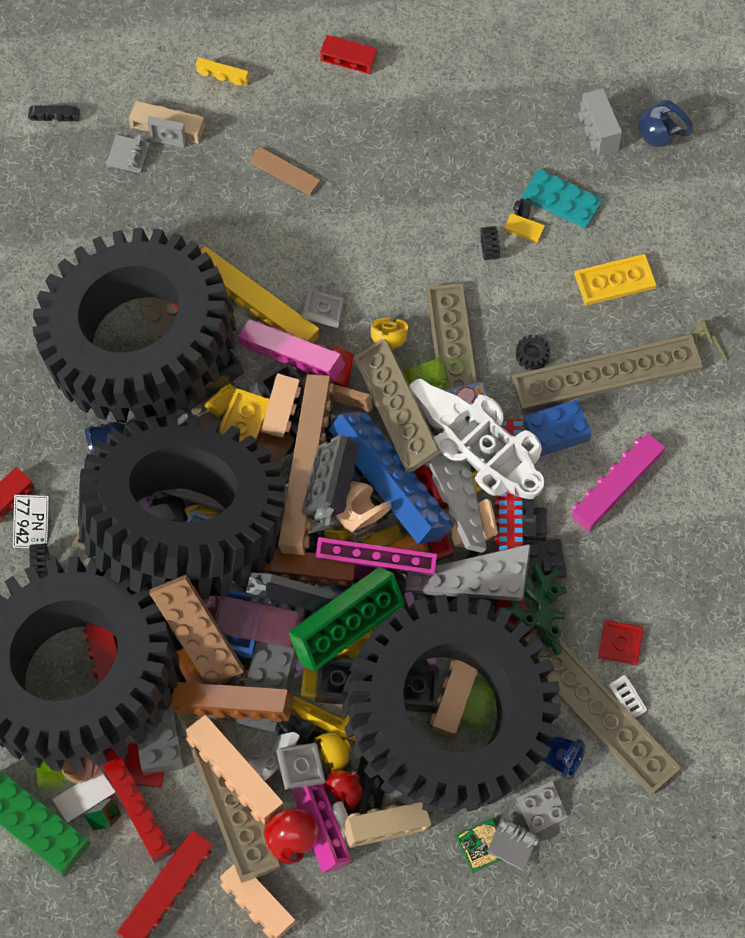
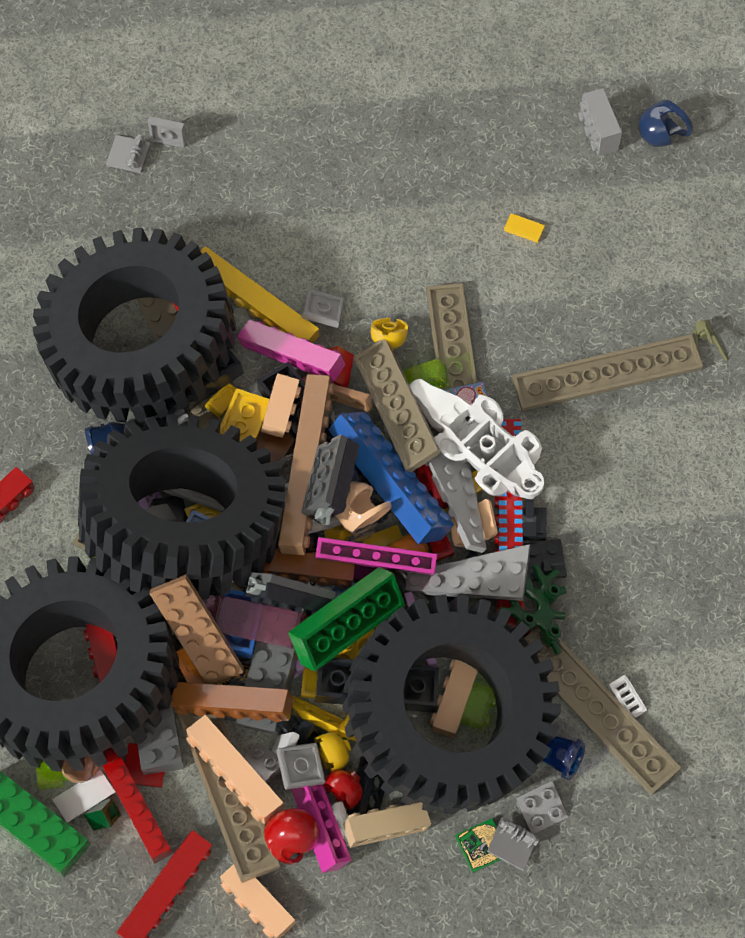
white sticker [13,495,48,548] -> none
black beam [28,105,80,122] -> none
black tyre [29,543,50,577] -> none
tan brick [129,101,205,144] -> none
yellow plate [196,57,249,86] -> none
medium nougat tile [250,147,320,196] -> none
red brick [320,35,377,74] -> none
black tyre [480,226,500,260] -> none
black plate [513,198,532,219] -> none
black tyre [516,335,550,371] -> none
teal plate [522,168,603,229] -> none
blue brick [523,399,591,456] -> none
dark pink brick [572,433,665,532] -> none
yellow plate [574,254,656,306] -> none
red tile [598,620,644,666] -> none

